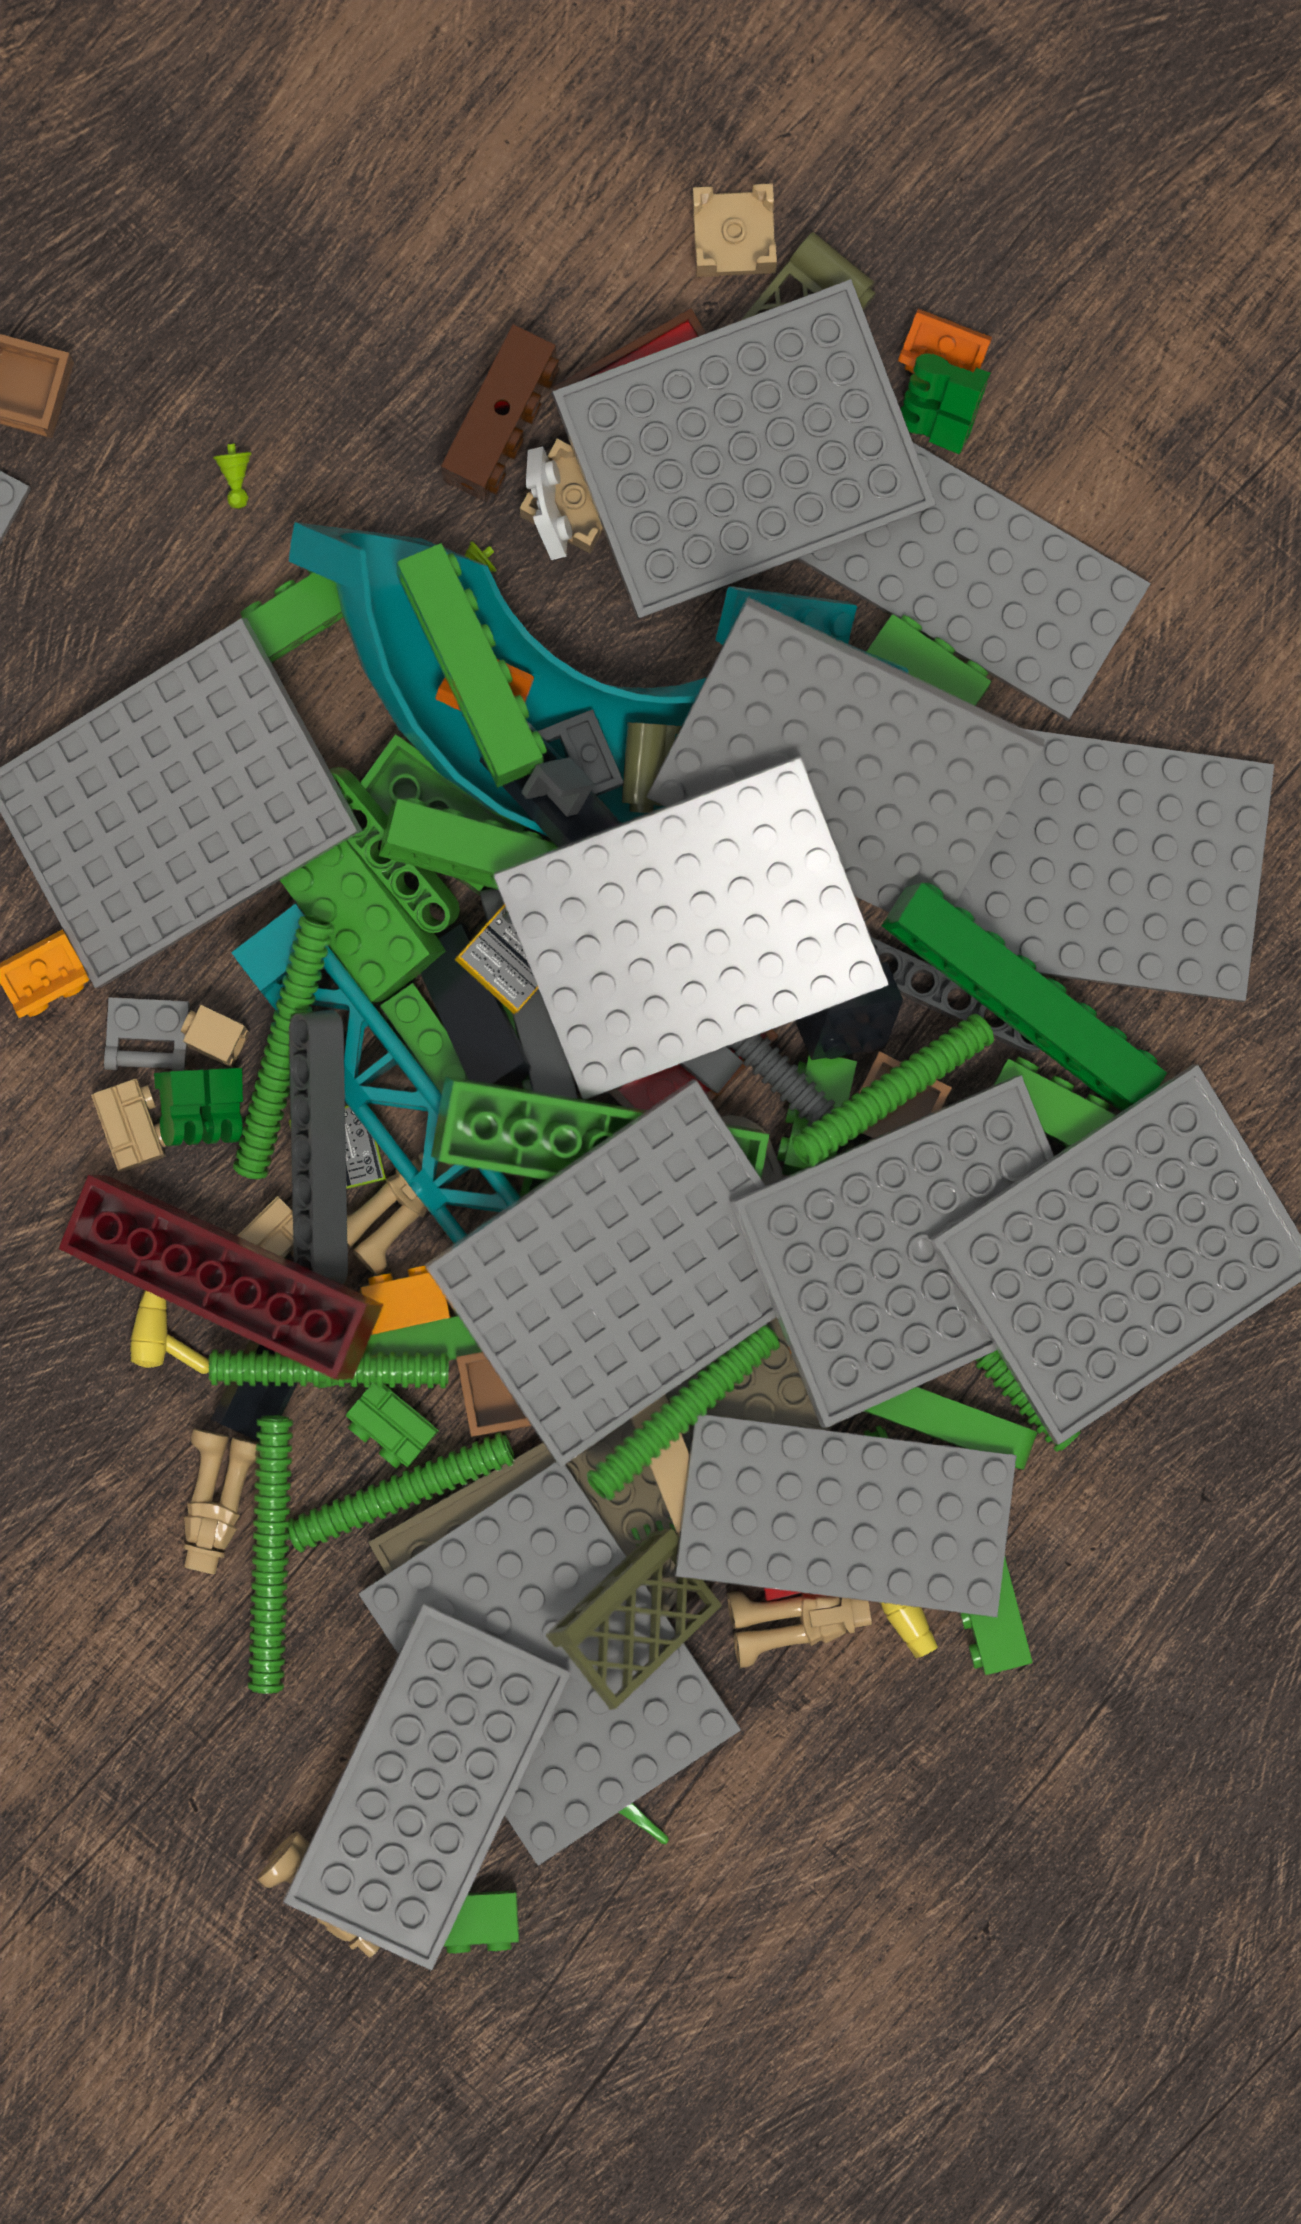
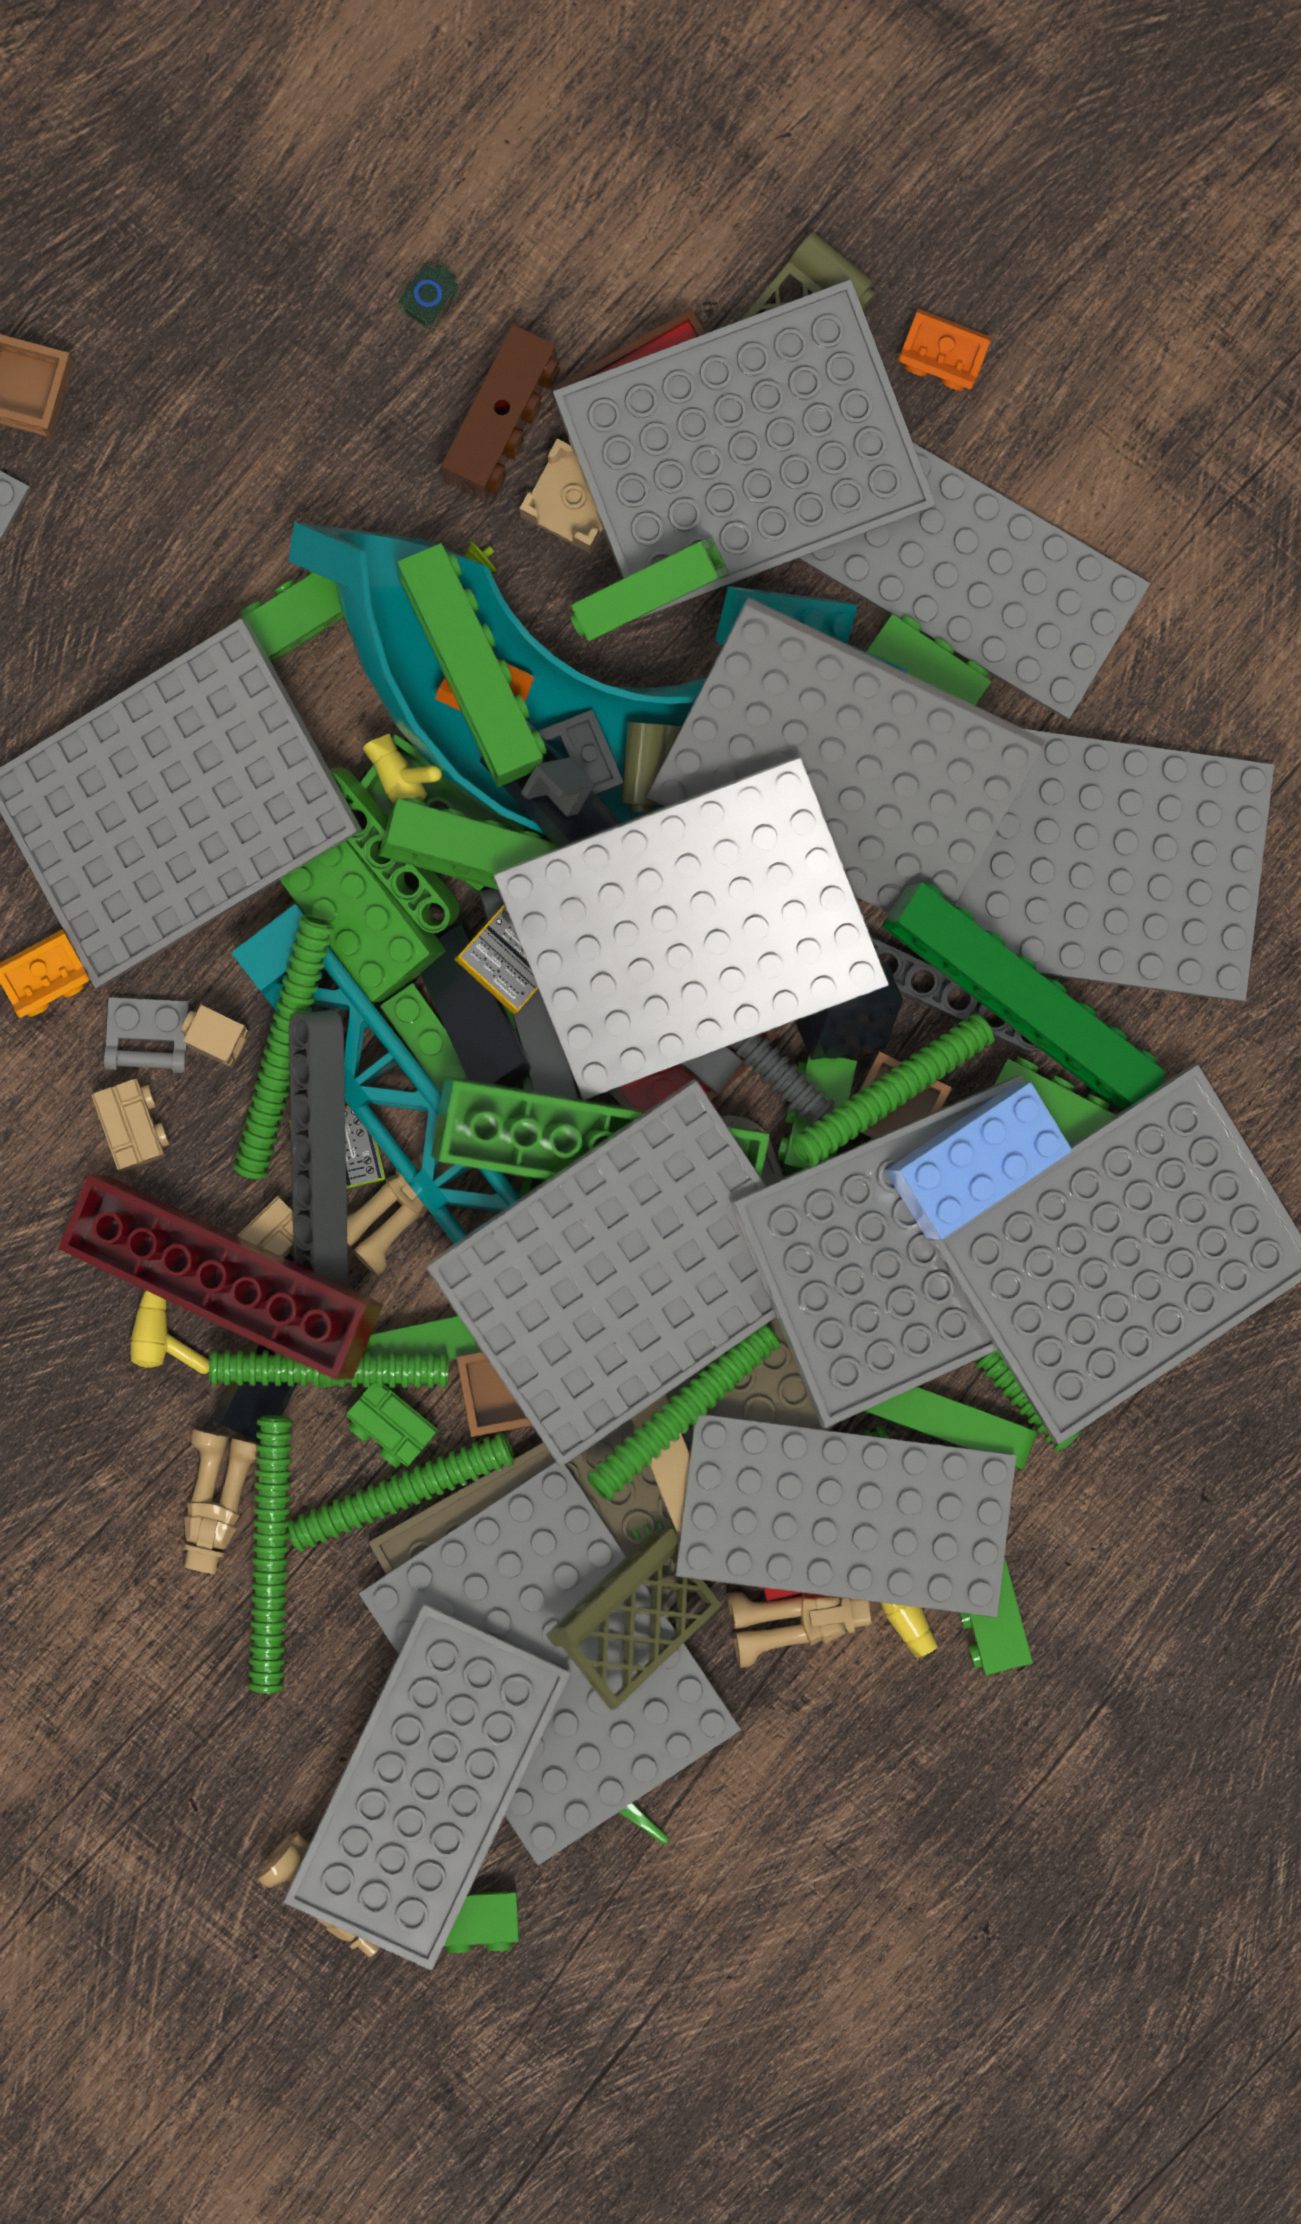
green legs [154,1068,243,1146] -> none
lime piece [213,444,252,509] -> none
light orange brick [361,1266,451,1335] -> none
white plate [526,446,572,560] -> none
tan panel [693,184,777,277] -> none
green legs [900,354,991,455] -> none
none -> light yellow piece [362,734,442,804]
none -> clear green brick [398,263,459,332]
none -> bright green slope [570,538,729,642]
none -> light blue brick [885,1082,1072,1240]

